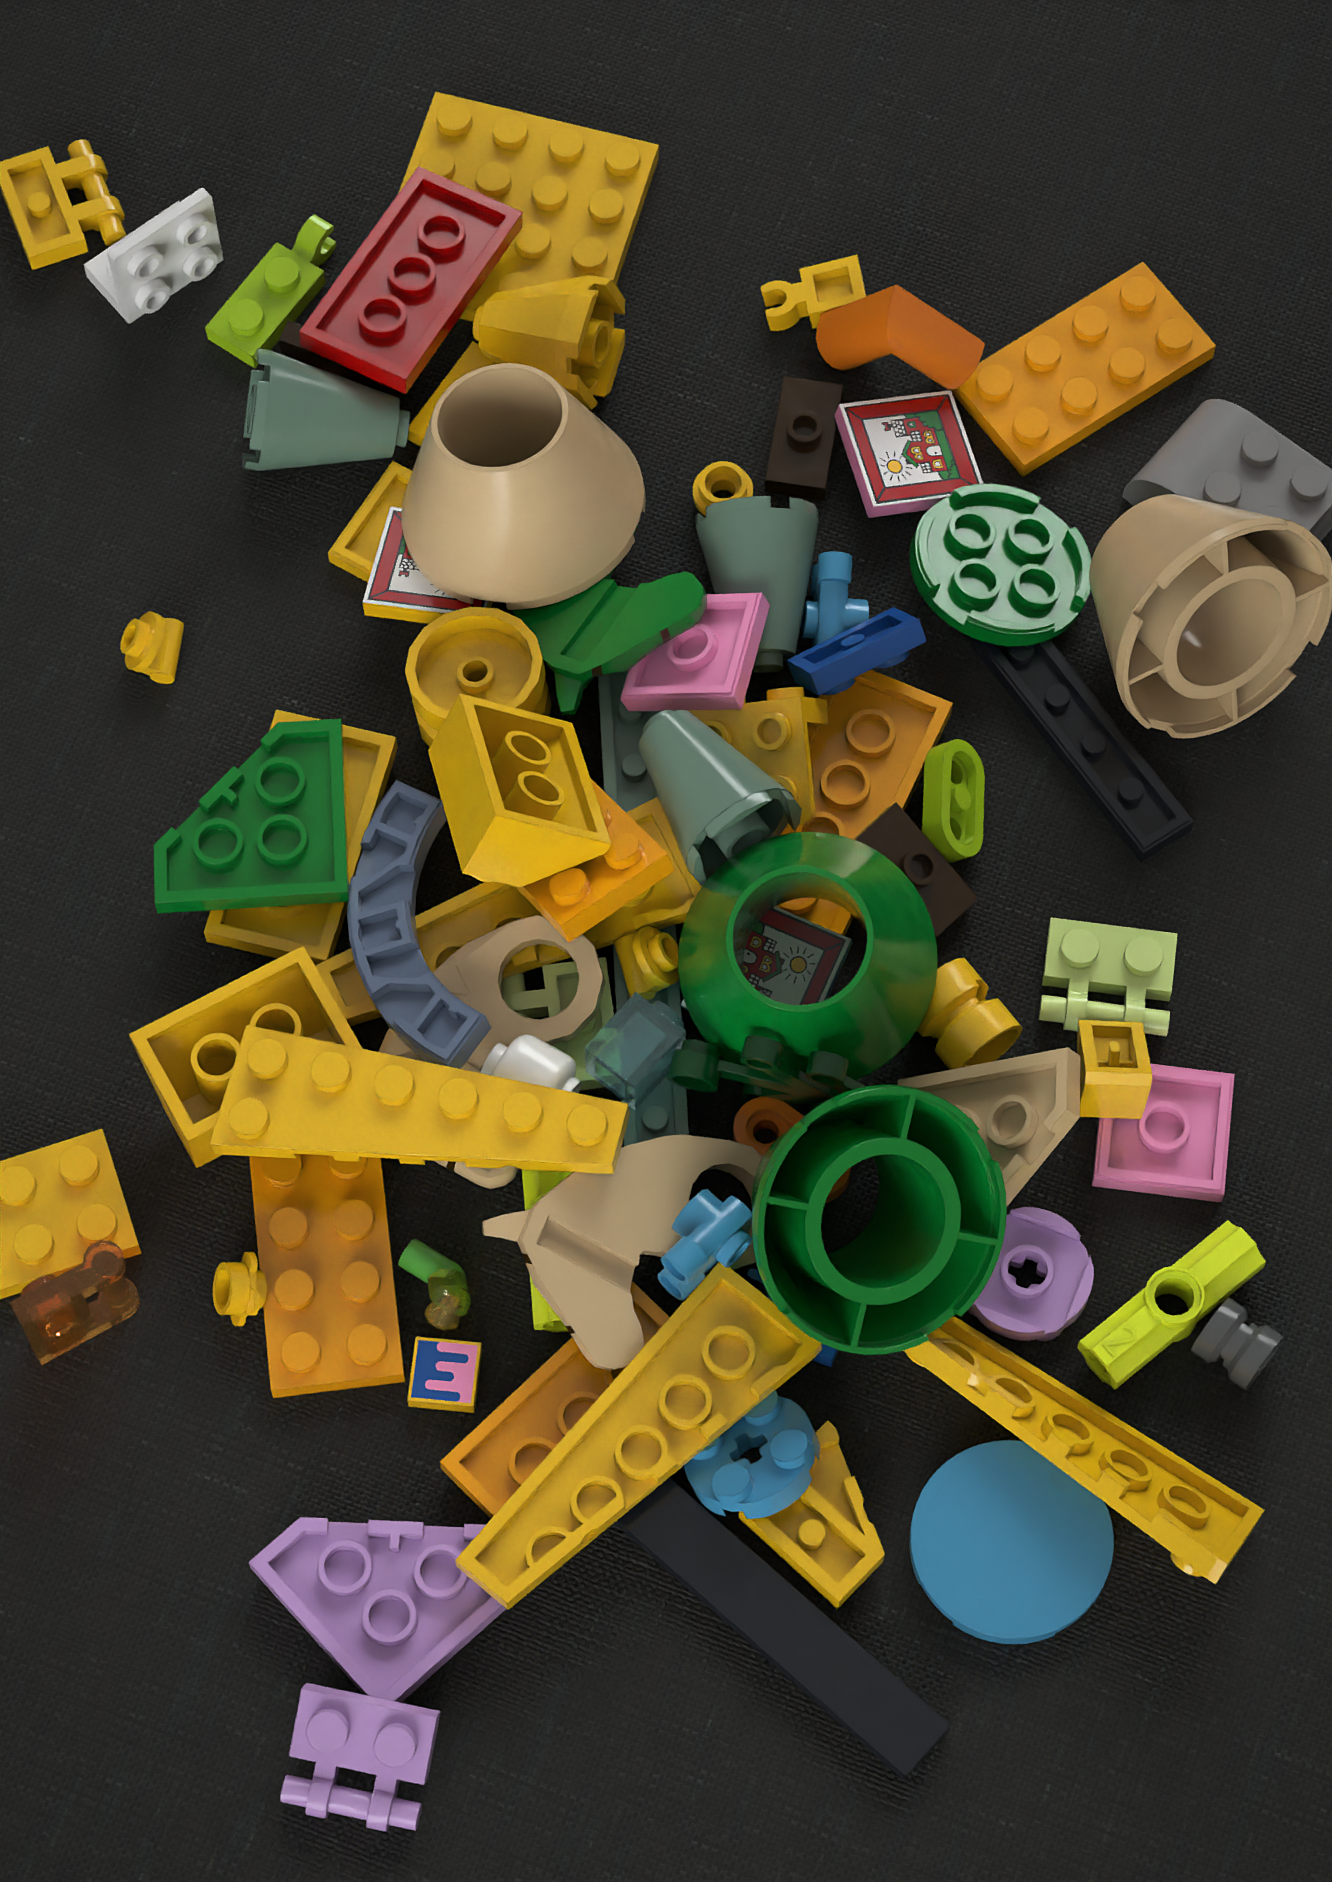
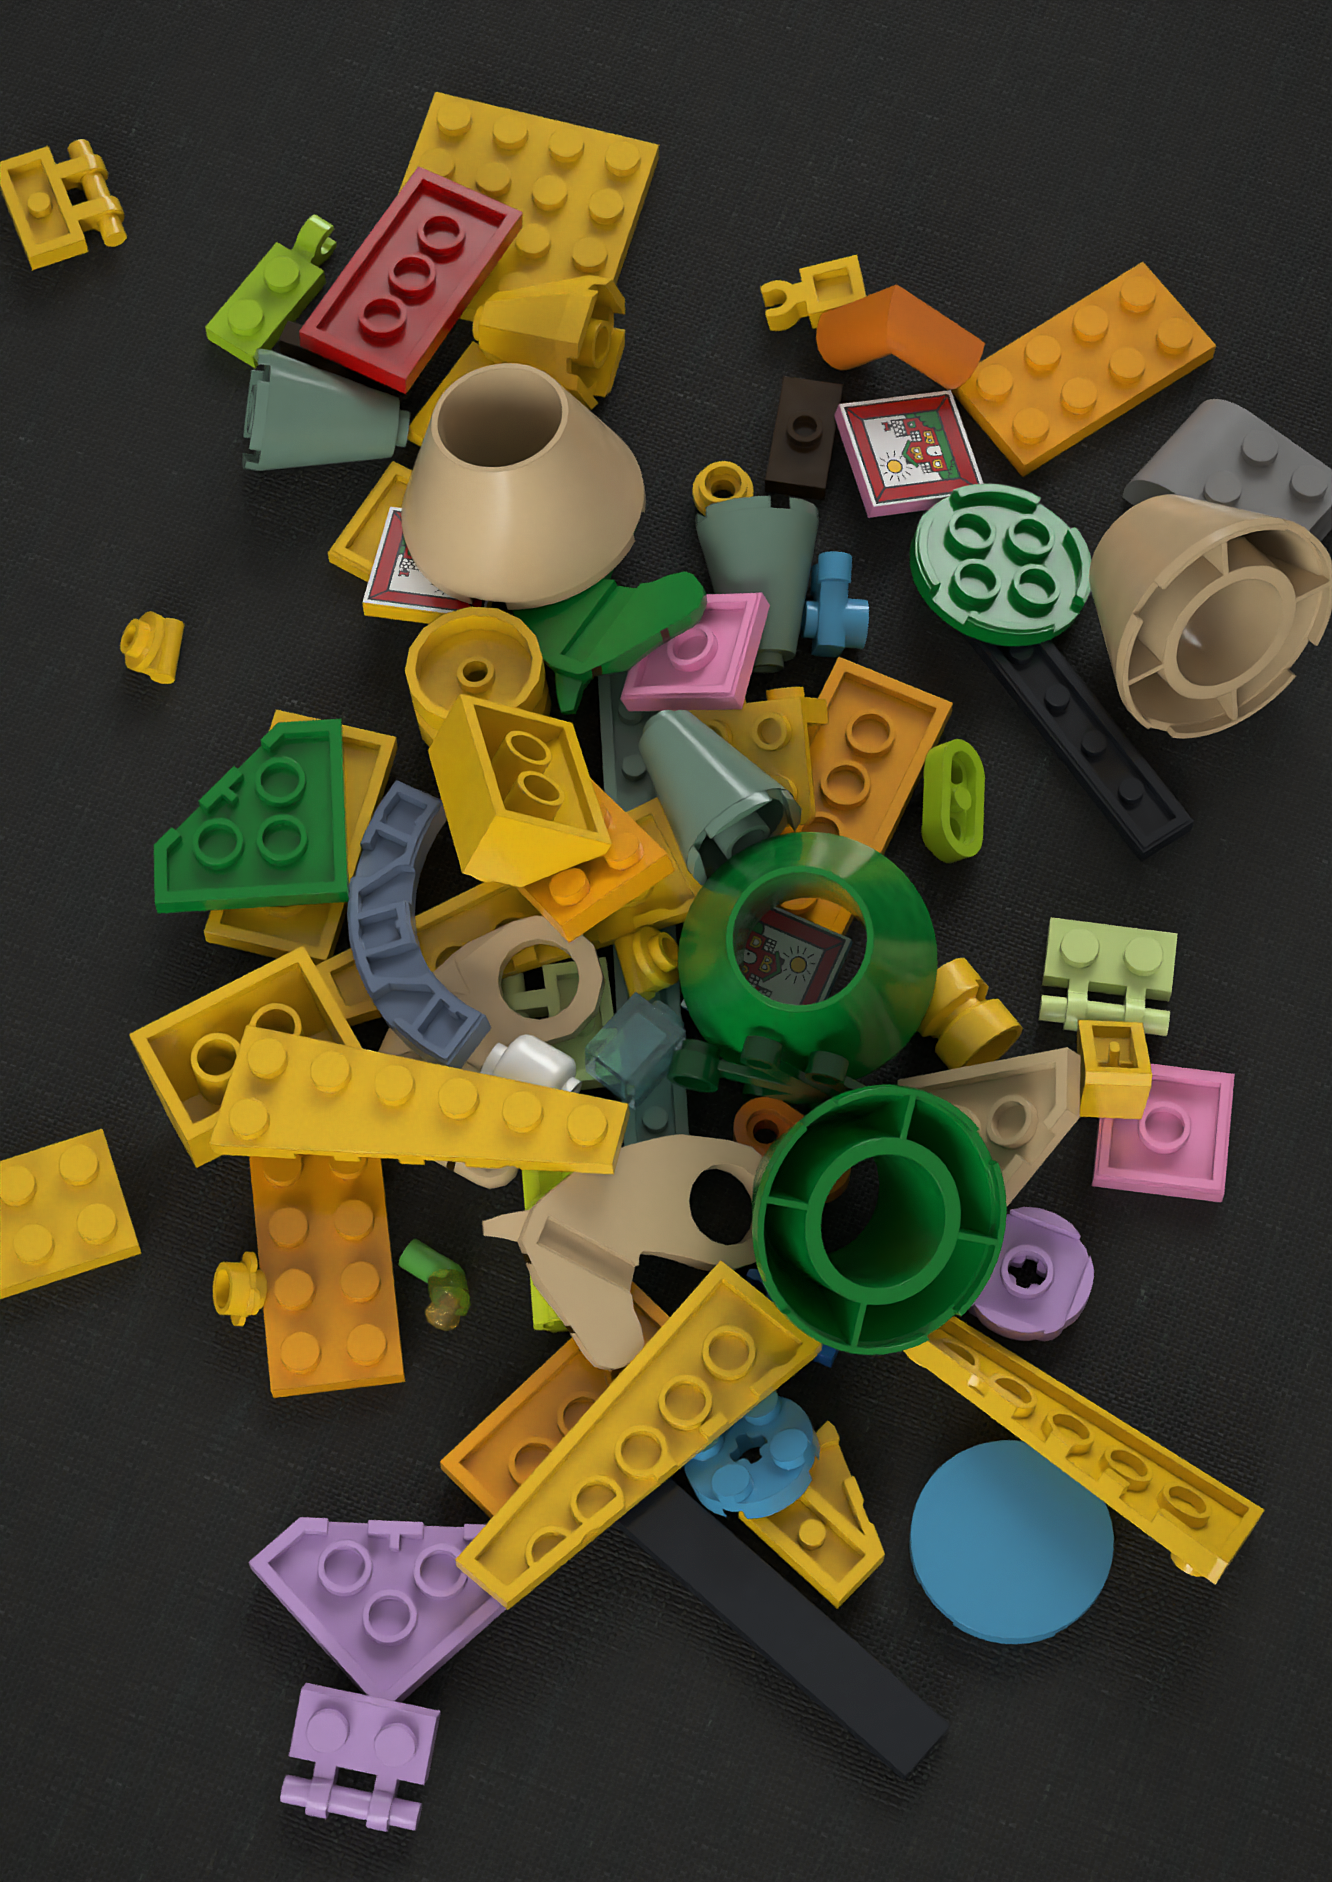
clear orange plate [10,1240,140,1365] -> none
white bracket [84,188,223,324] -> none
tile [407,1336,482,1413] -> none
dark azure plate [658,1189,753,1301] -> none
blue plate [786,607,927,695] -> none
dark brown plate [853,802,978,938] -> none
neon yellow piece [1077,1220,1266,1390] -> none
dark grey wheel [1191,1298,1284,1391] -> none

